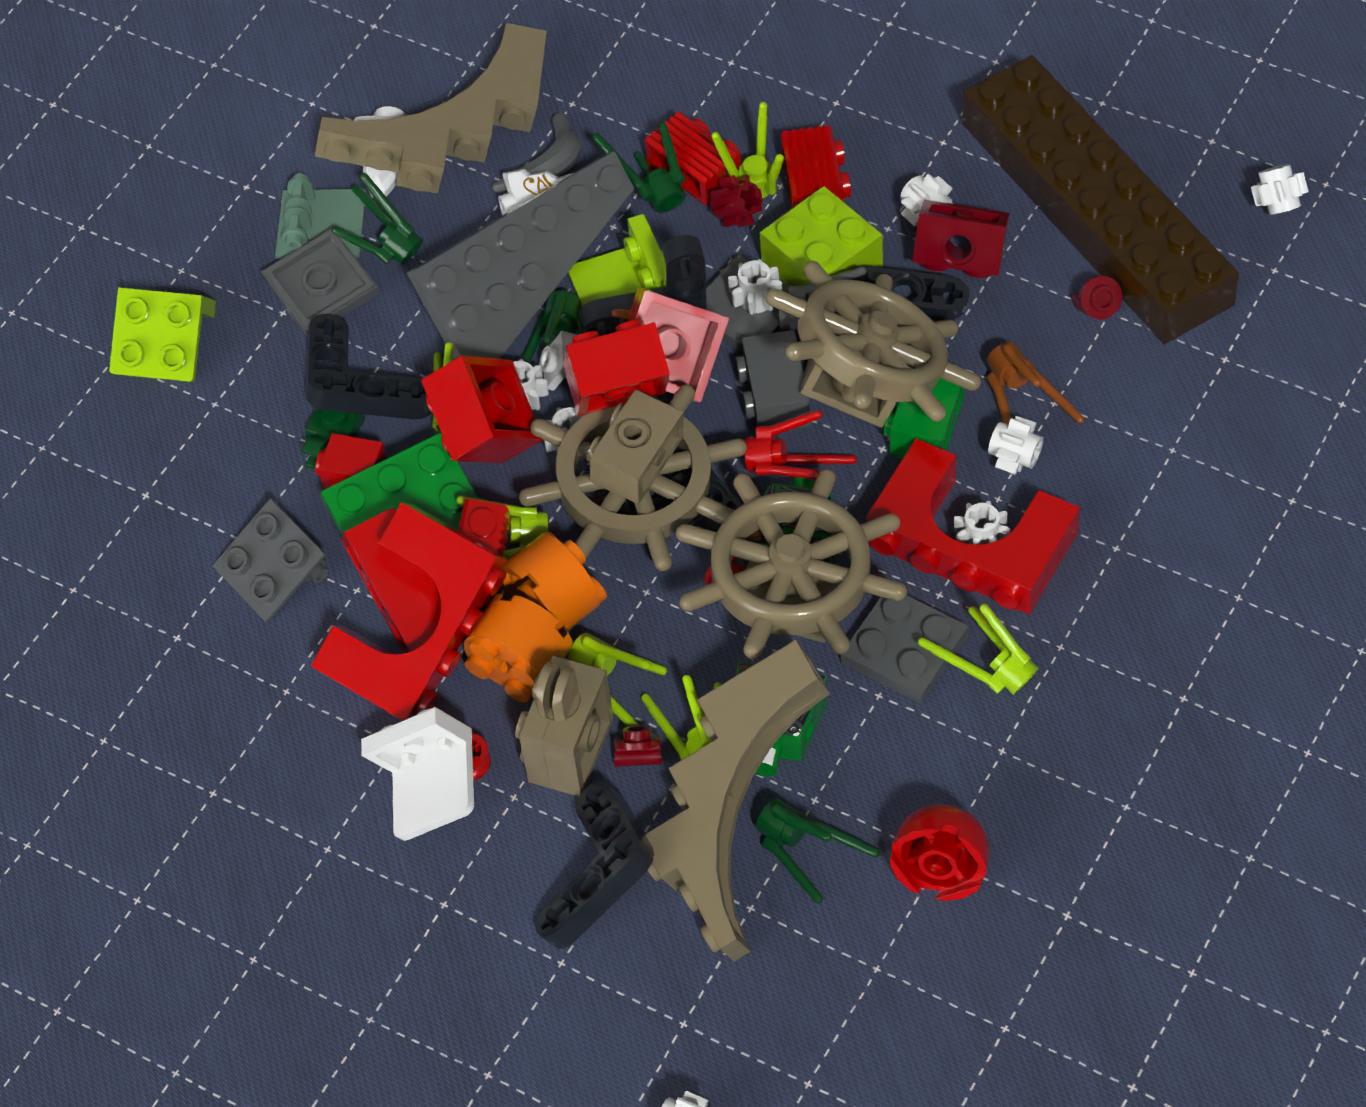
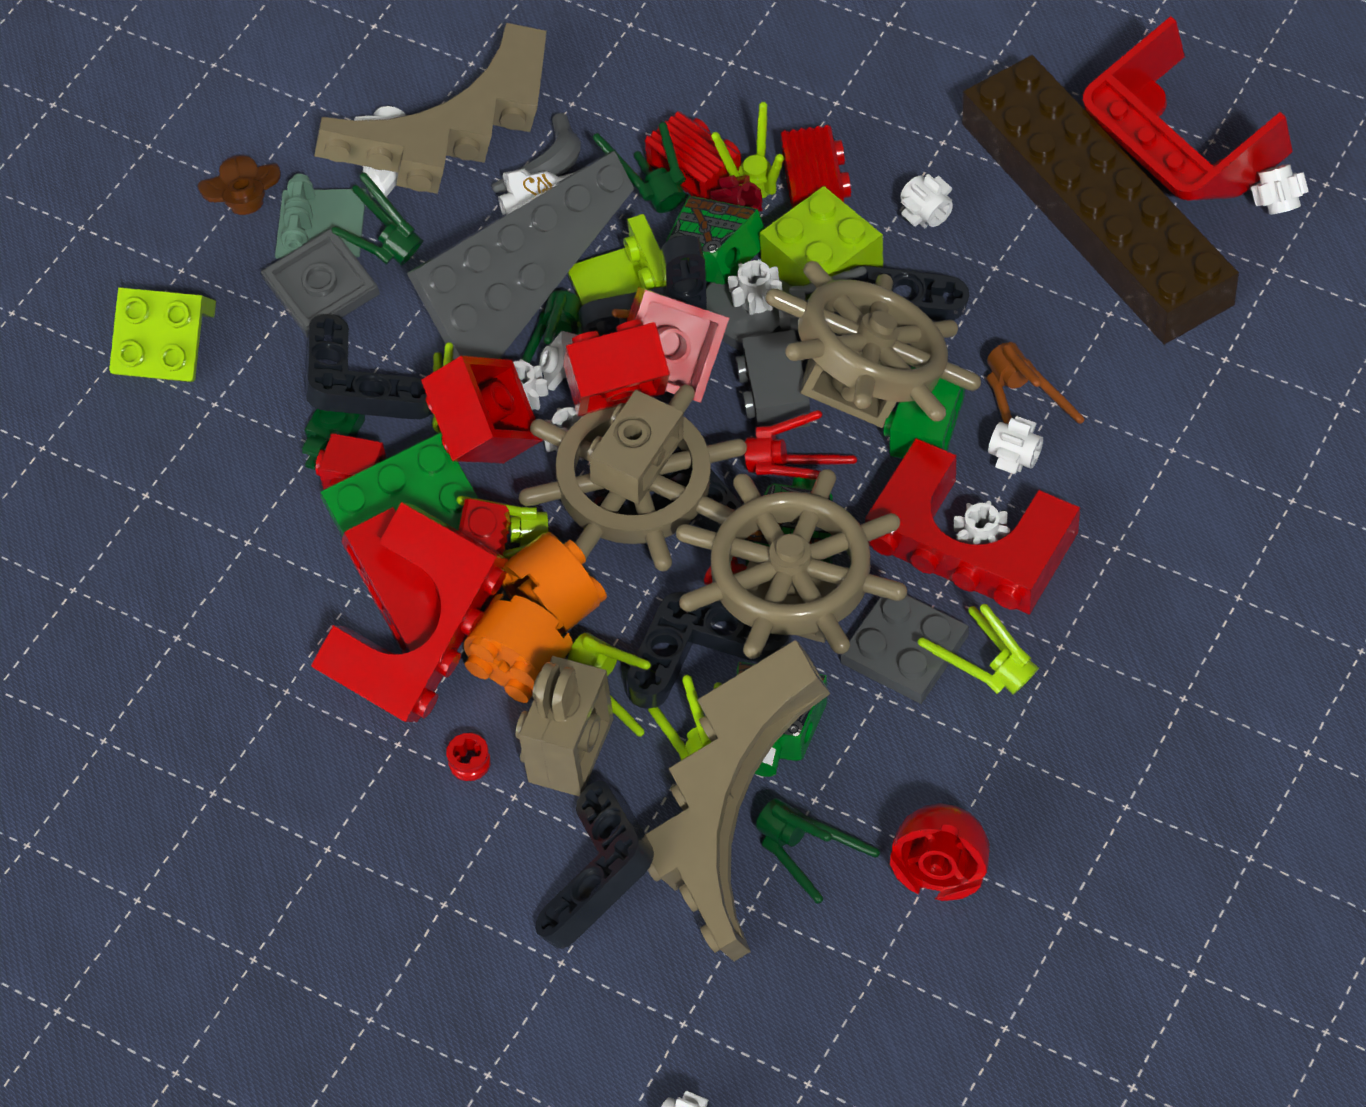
dark grey hinge [212,498,328,623] -> none
white bracket [361,707,474,841] -> none
dark red plate [614,726,663,767] -> none
dark red brick [912,200,1010,278] -> none
dark red plate [1072,275,1122,320] -> none
none -> reddish brown plate [198,155,281,215]
none -> black beam [627,592,789,709]
none -> torso [666,196,765,285]
none -> red windscreen [1083,16,1293,201]

